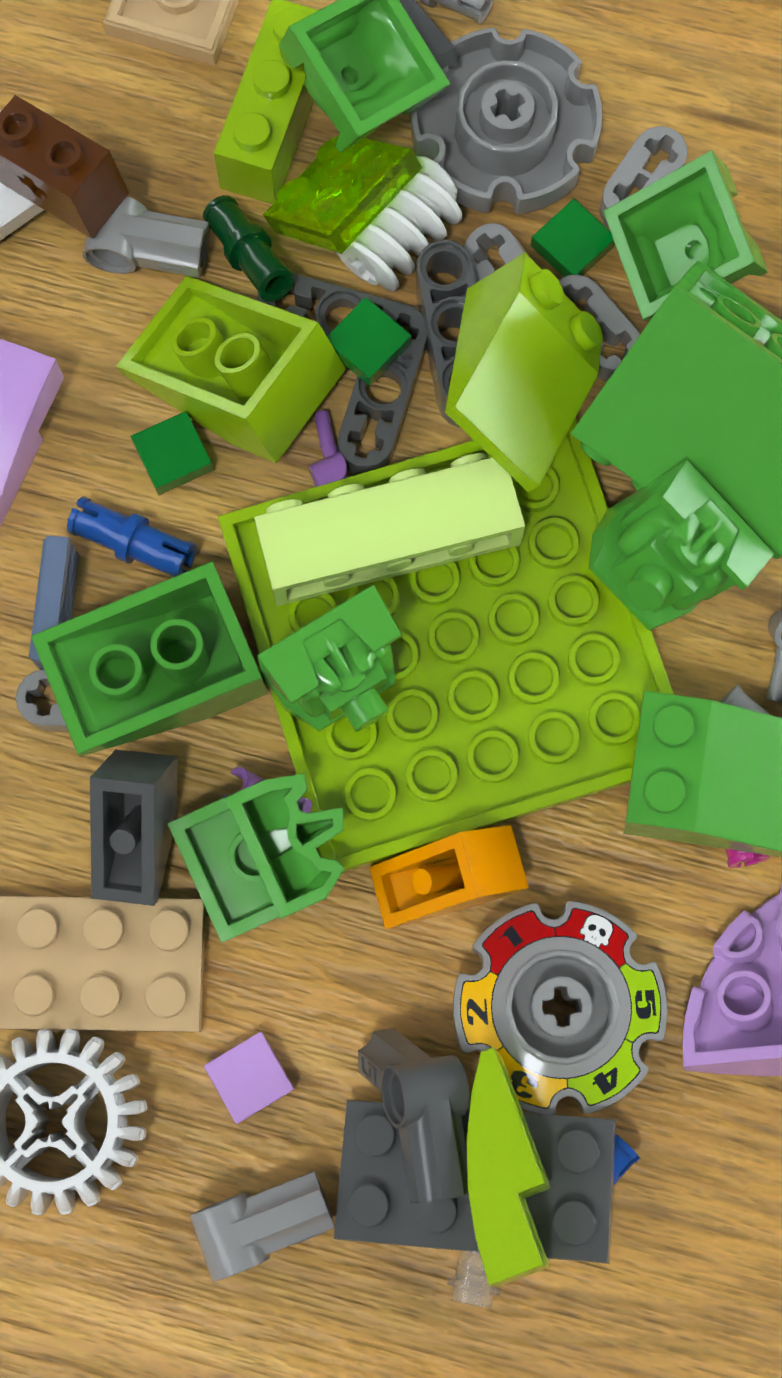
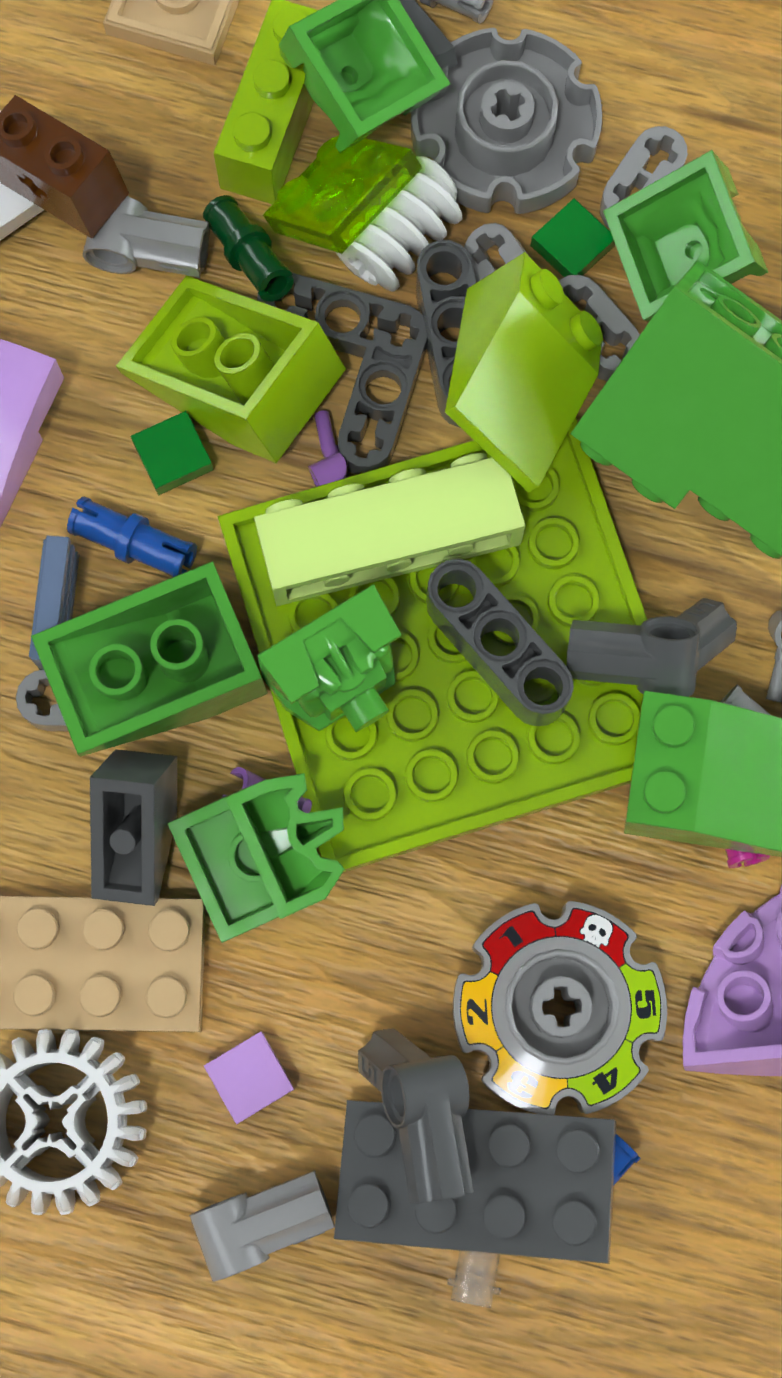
green tile [327,297,411,386] -> none
light orange slope [369,825,529,929] -> none
lime slope [467,1047,551,1287] -> none
bright green brick [589,460,774,630] -> none
none -> dark grey beam [426,559,574,727]
none -> dark grey piece [567,598,737,697]

